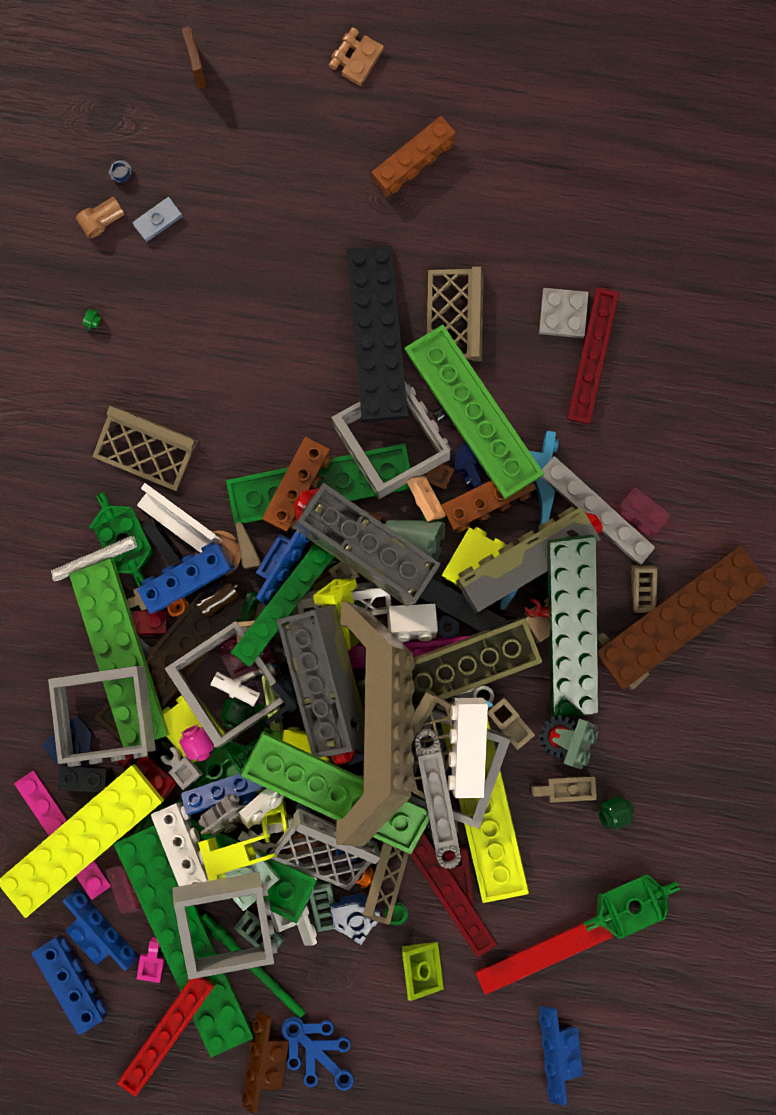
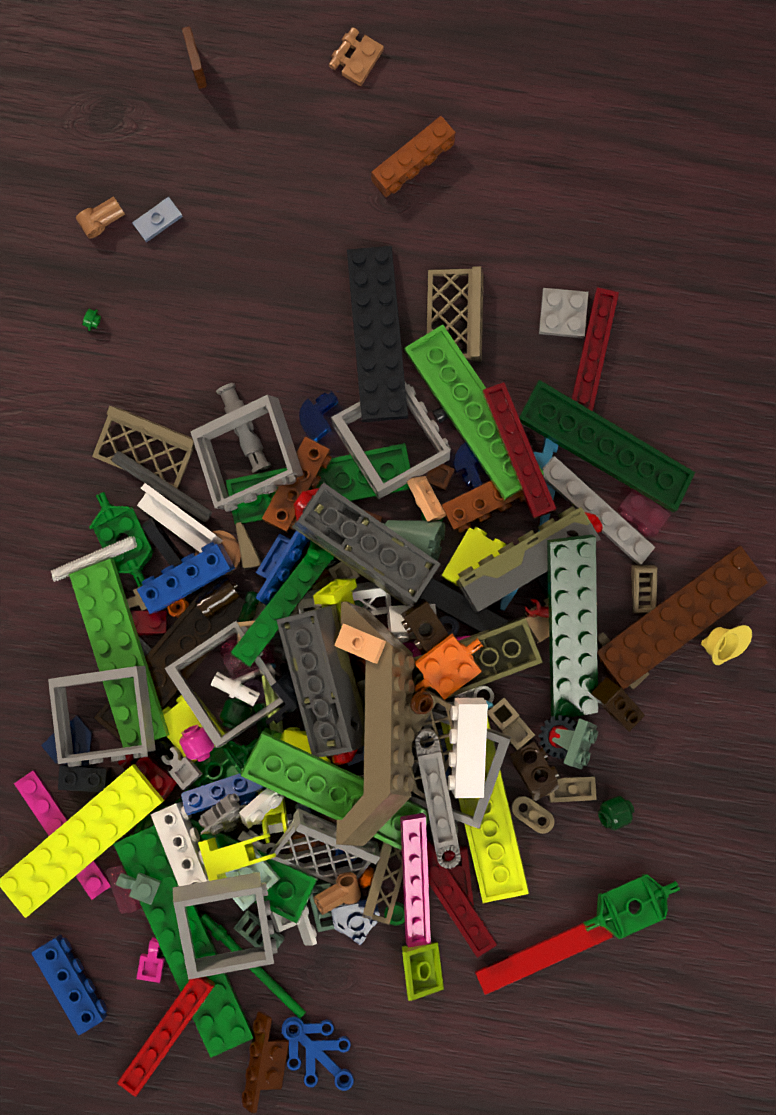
blue bracket [63,888,139,971] -> none
dark blue plate [109,160,132,183] -> none
blue bracket [539,1006,583,1106] -> none
none -> dark grey axle [112,451,212,522]
none -> sand green plate [115,872,161,905]
none -> light grey window [190,395,304,512]
none -> light grey piece [216,383,271,474]
none -> clear blue brick [299,392,338,442]
none -> green hand [305,540,321,565]
none -> medium nougat piece [313,872,361,915]
none -> light nougat plate [334,623,386,664]
none -> reddish brown plate [351,657,366,679]
none -> plate [400,813,431,948]
none -> dark brown brick [401,599,449,653]
none -> reddish brown plate [410,690,434,714]
none -> orange plate [414,634,483,700]
none -> dark red plate [482,382,556,519]
none -> dark brown brick [510,742,560,801]
none -> dark tan plate [511,796,554,834]
none -> dark green plate [519,380,695,513]
none -> dark brown brick [591,677,645,732]
none -> light yellow piece [701,625,752,665]

